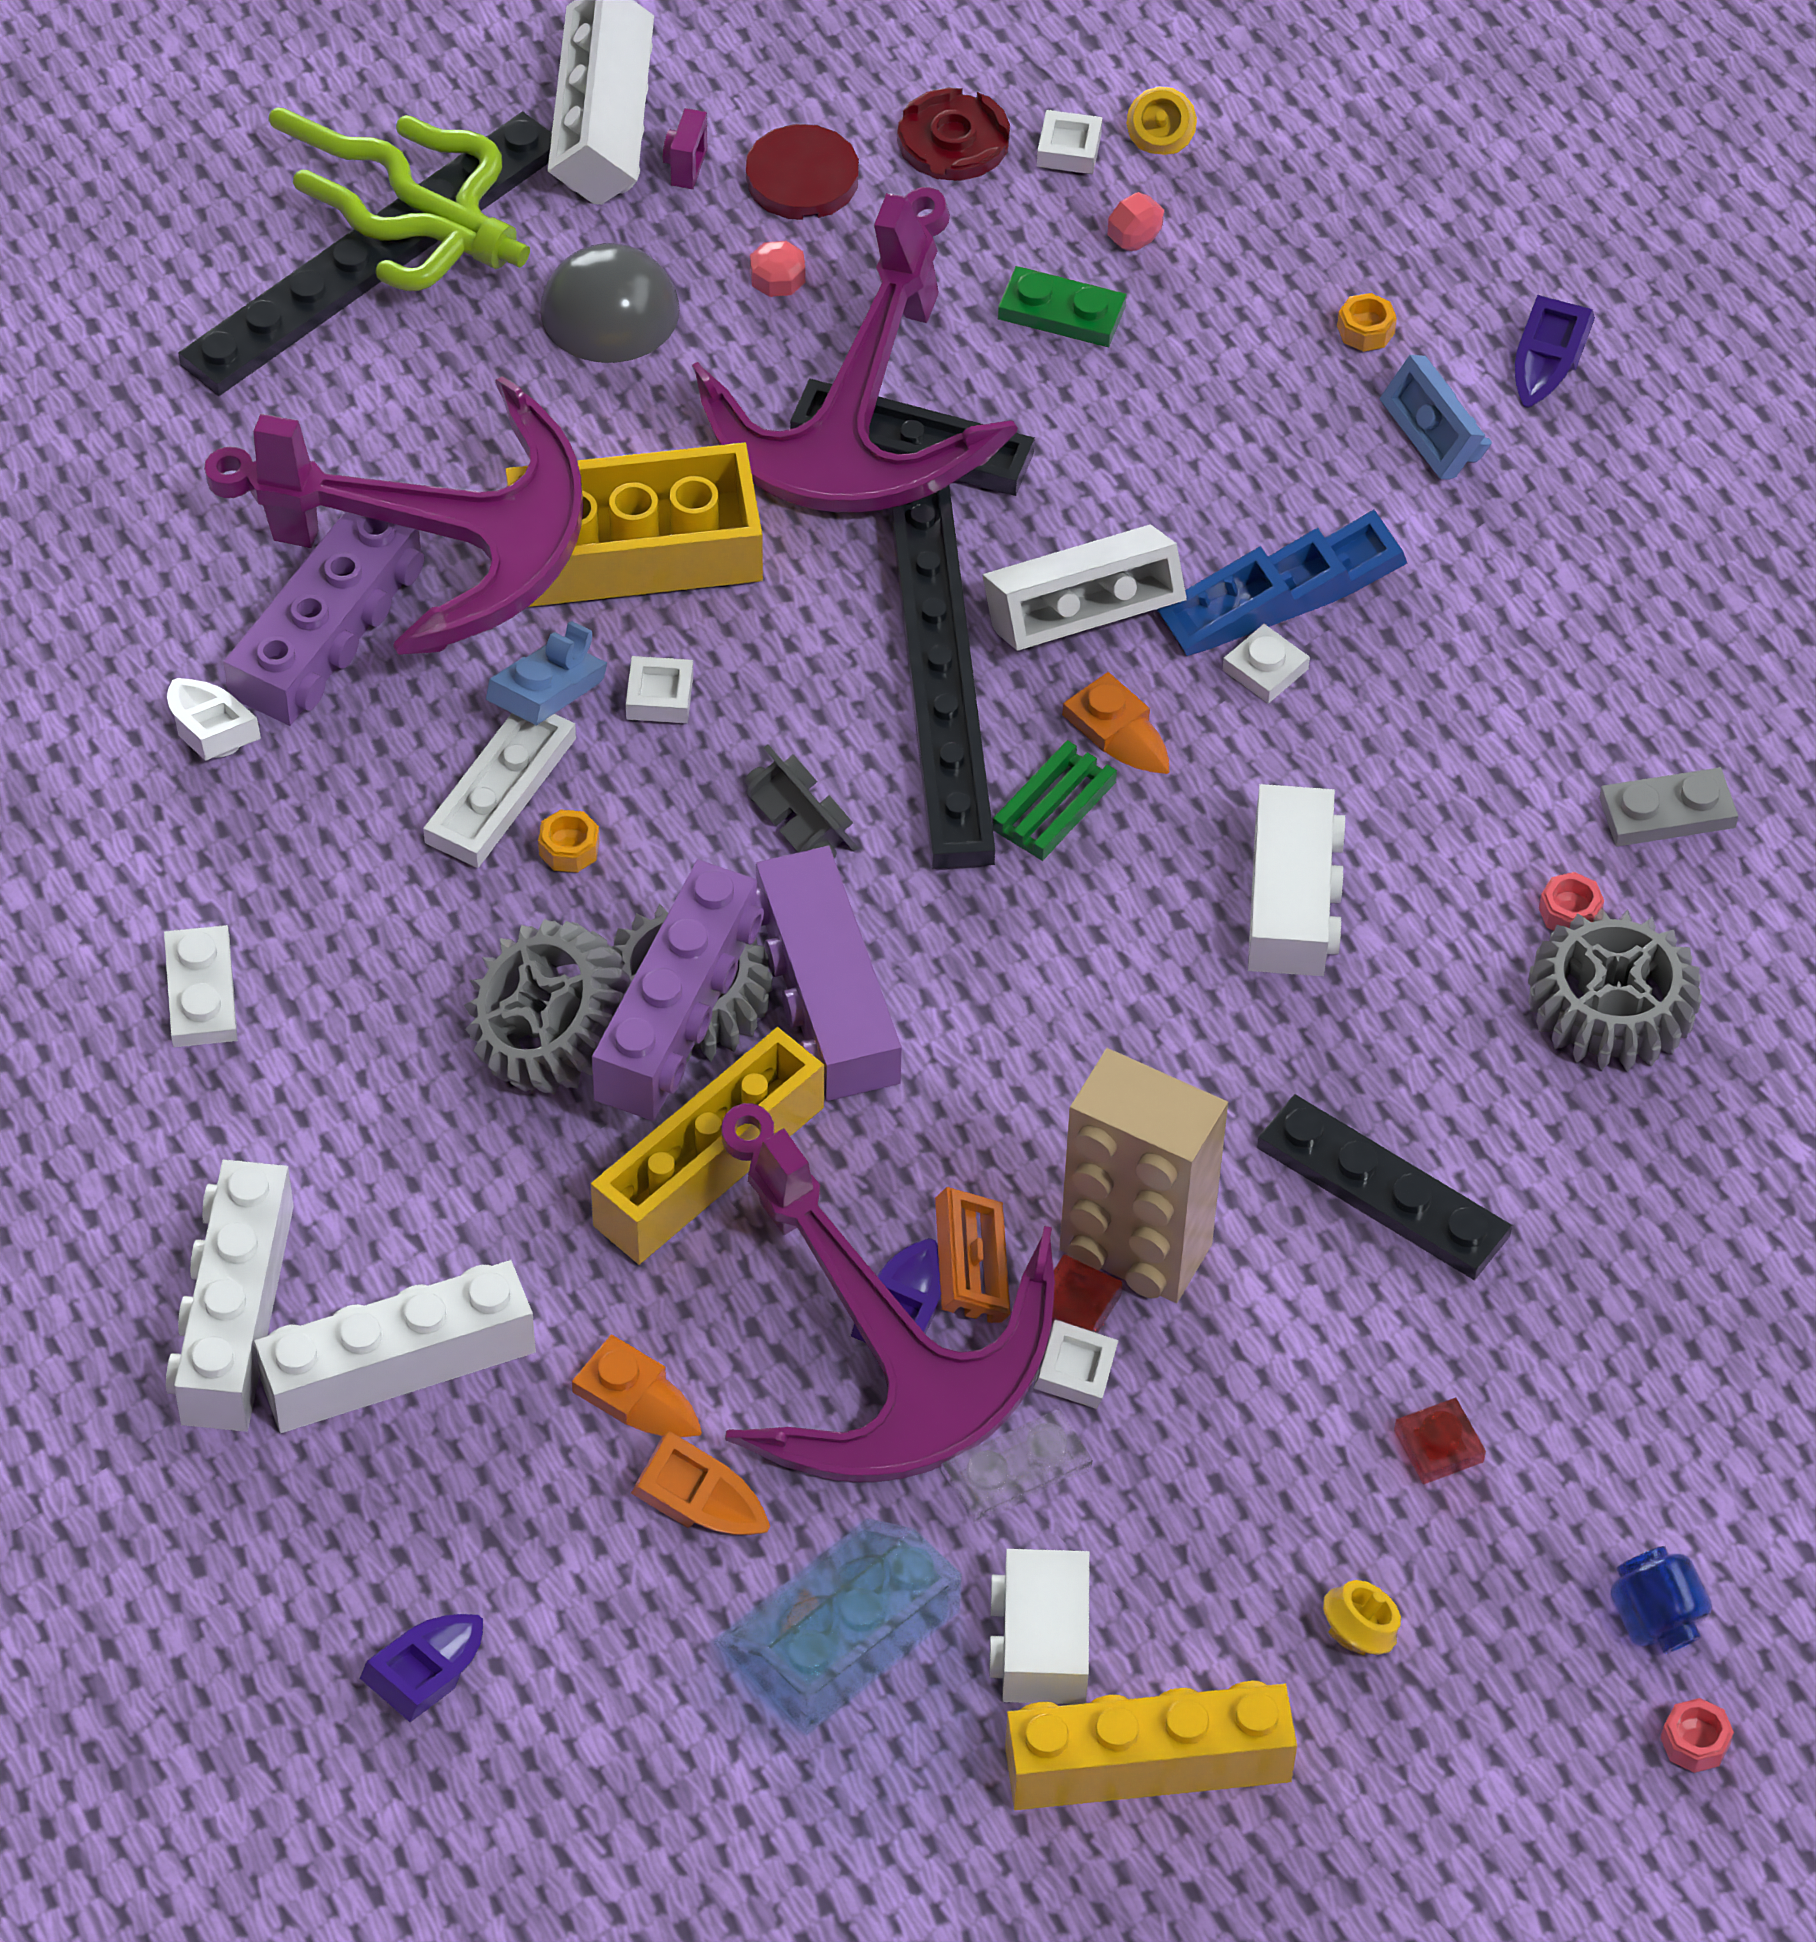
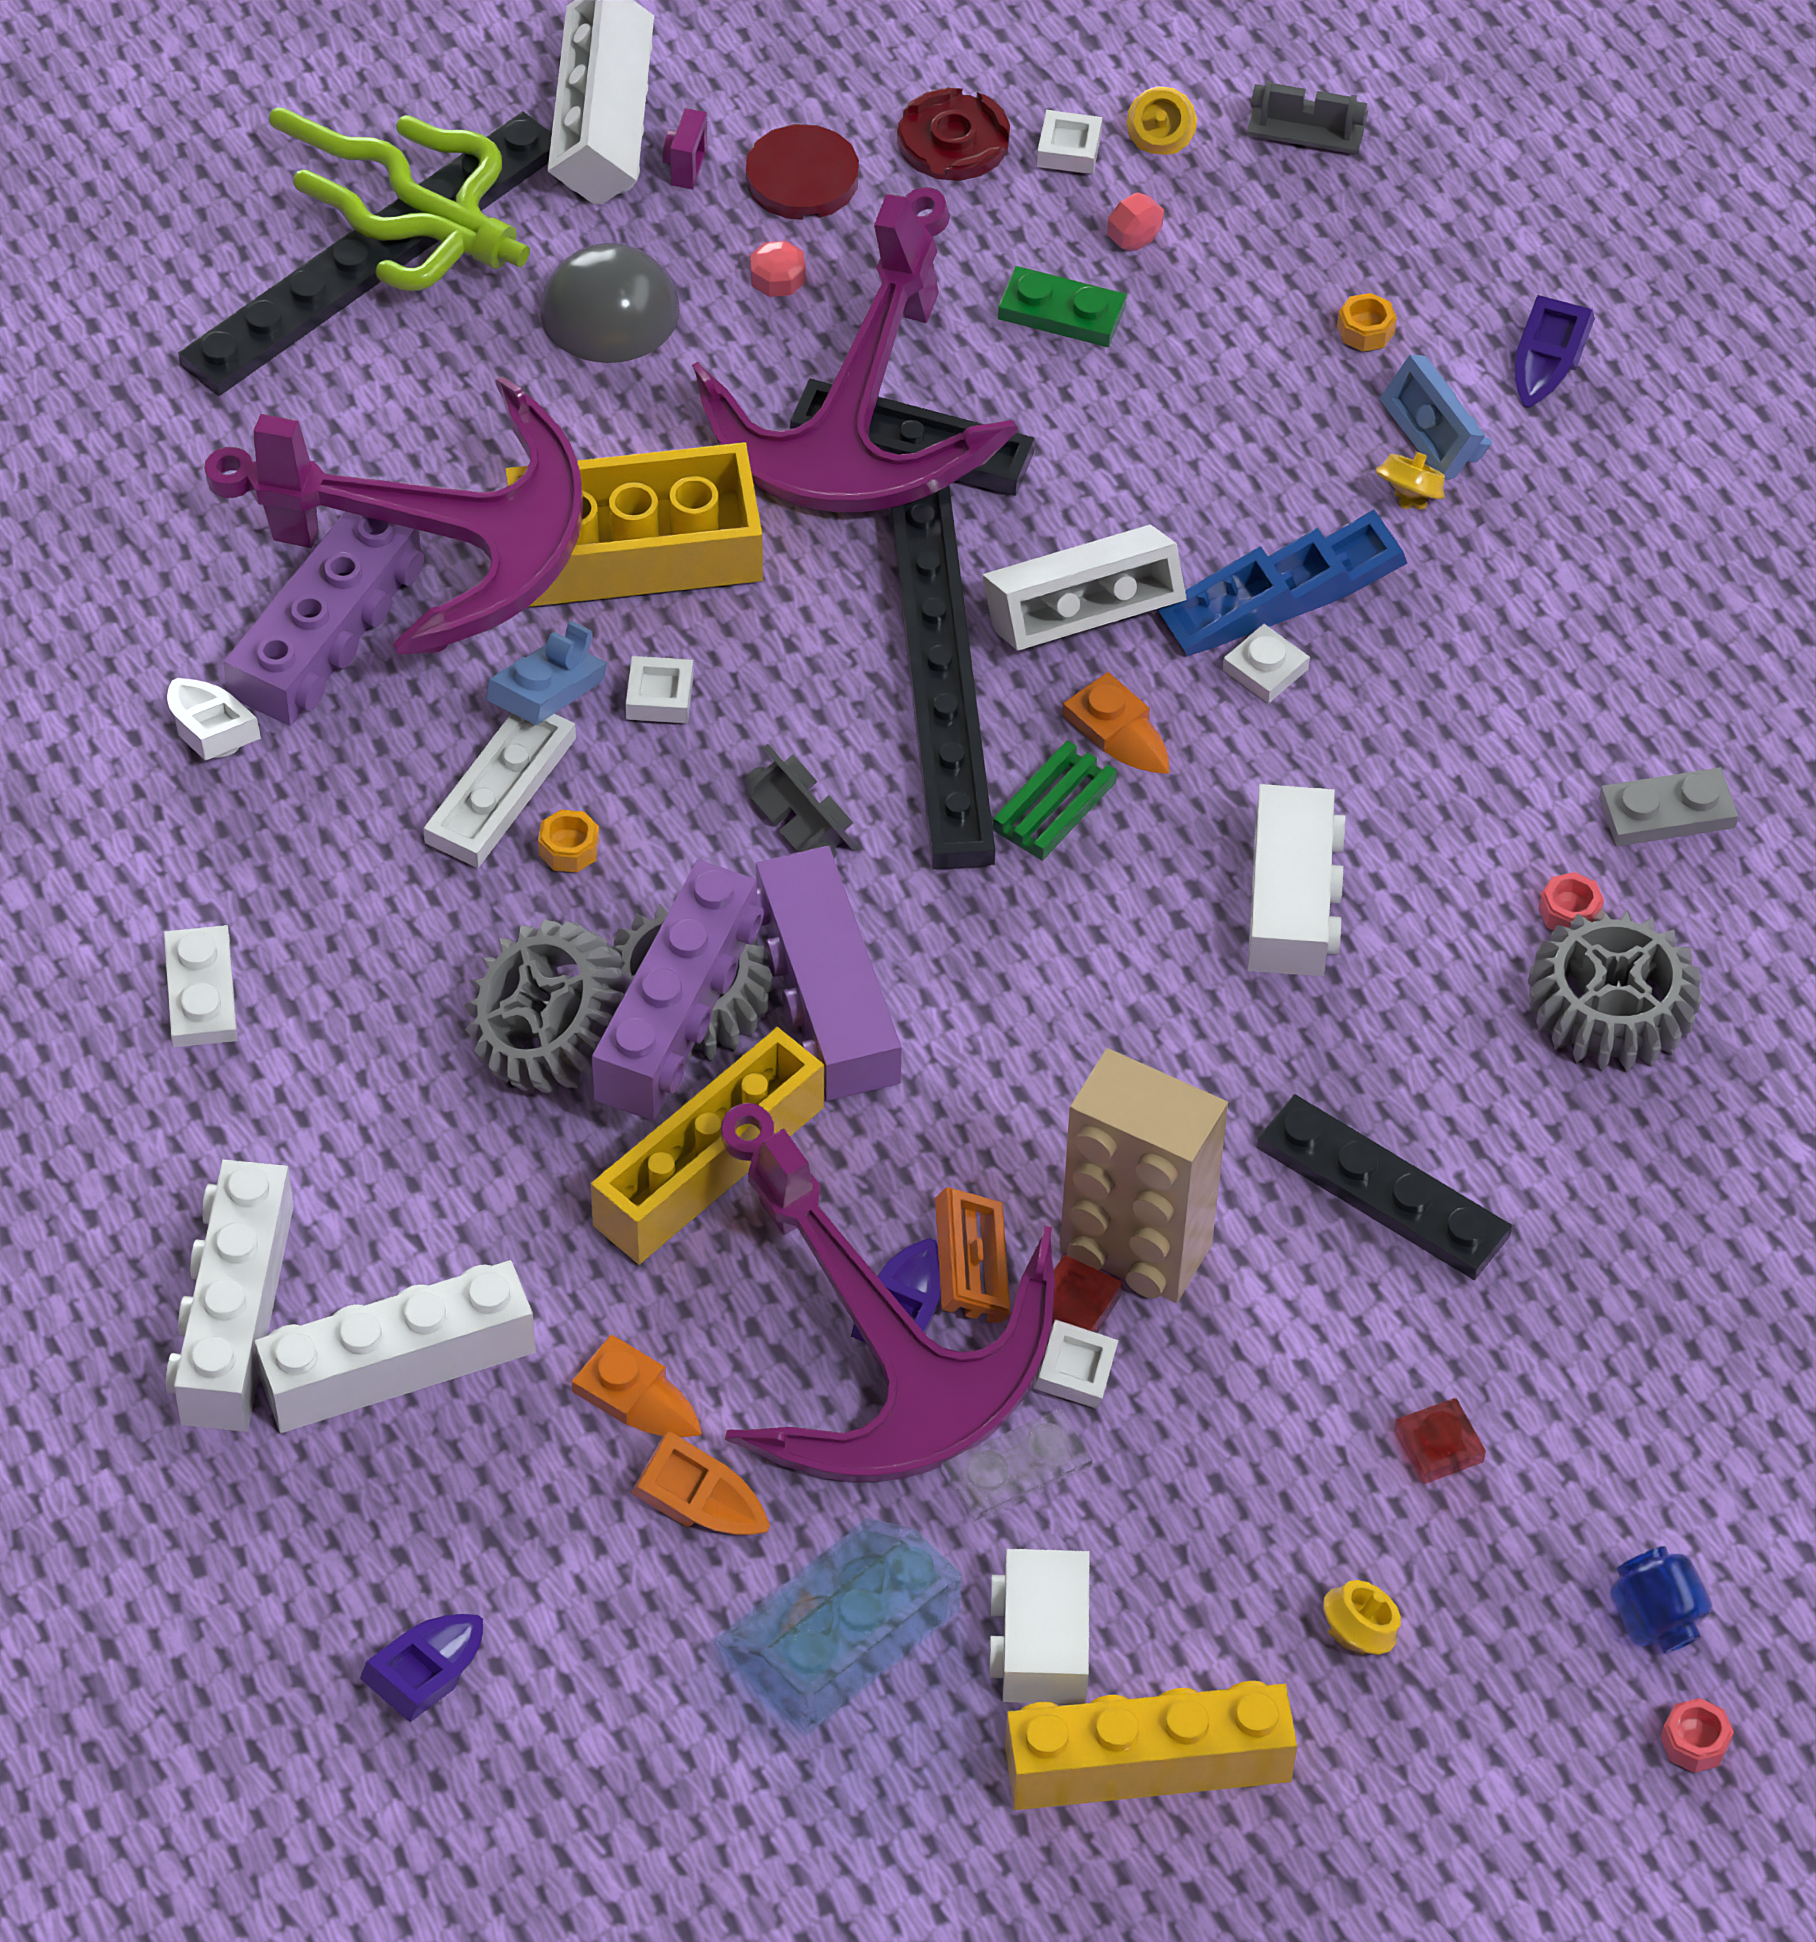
none -> dark grey hinge [1246,80,1368,155]
none -> yellow hat [1375,452,1445,510]

